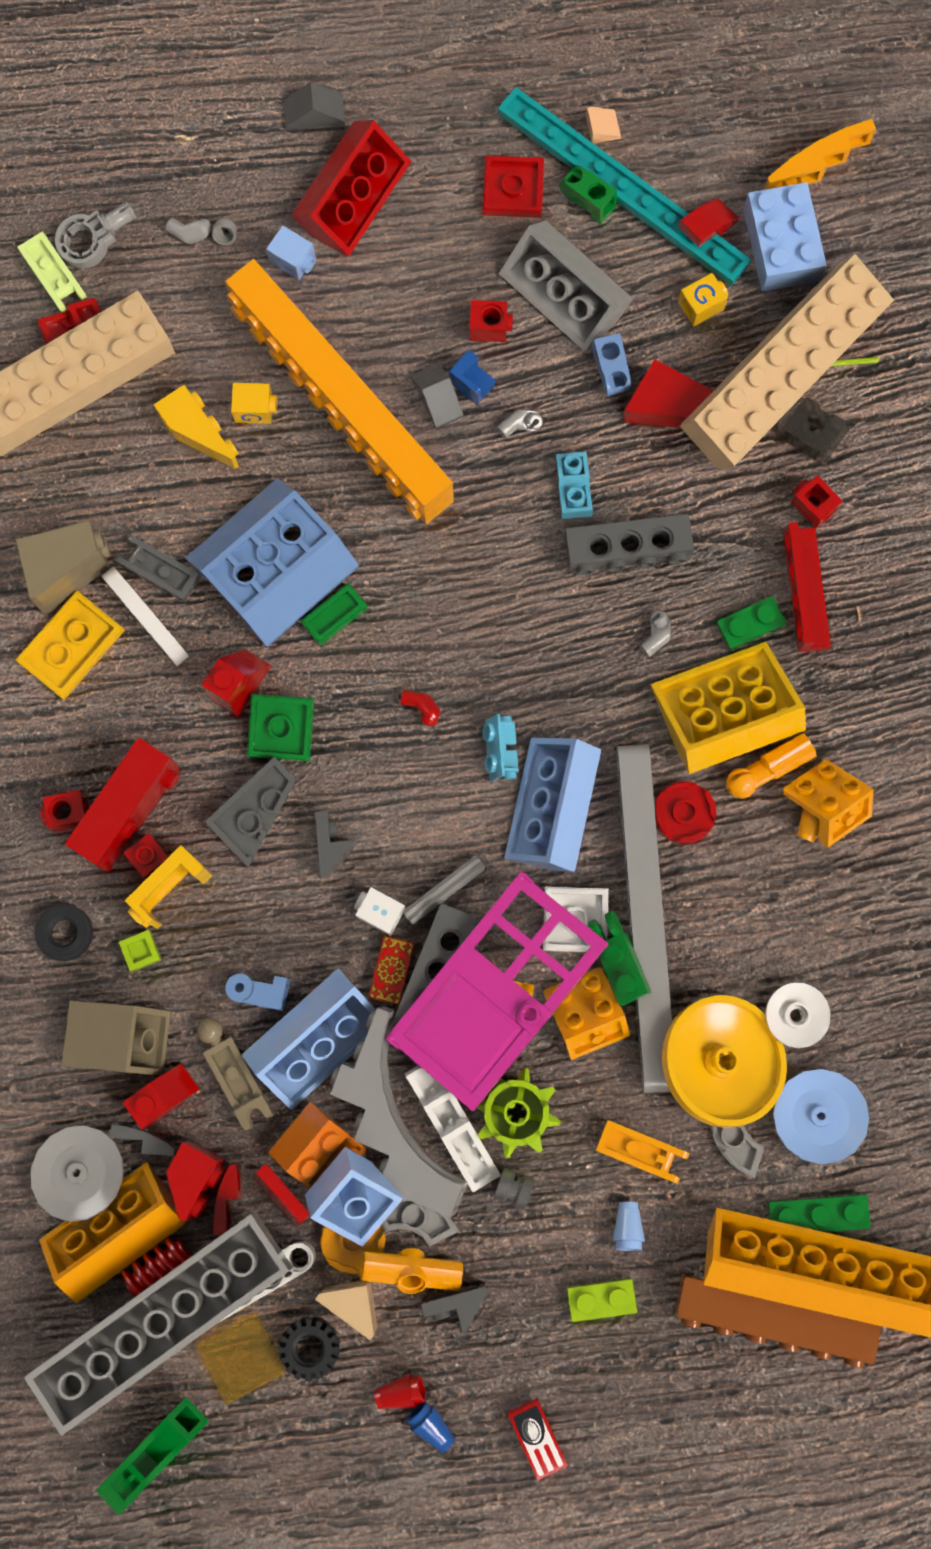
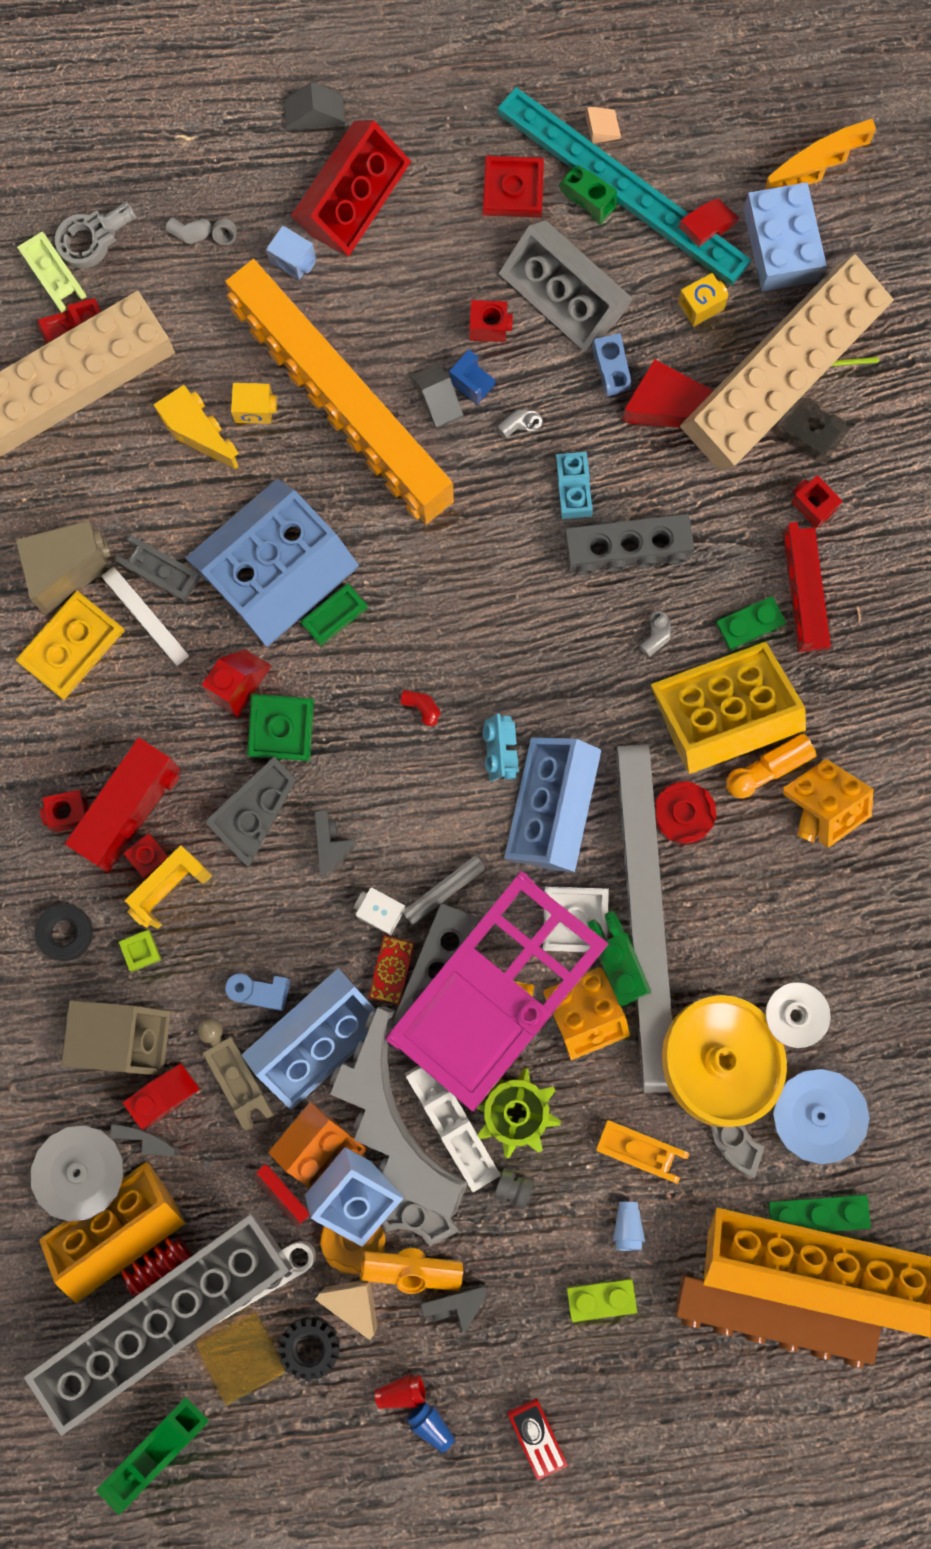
red slope [166,1141,227,1222] -> none
red slope [213,1164,242,1235] -> none

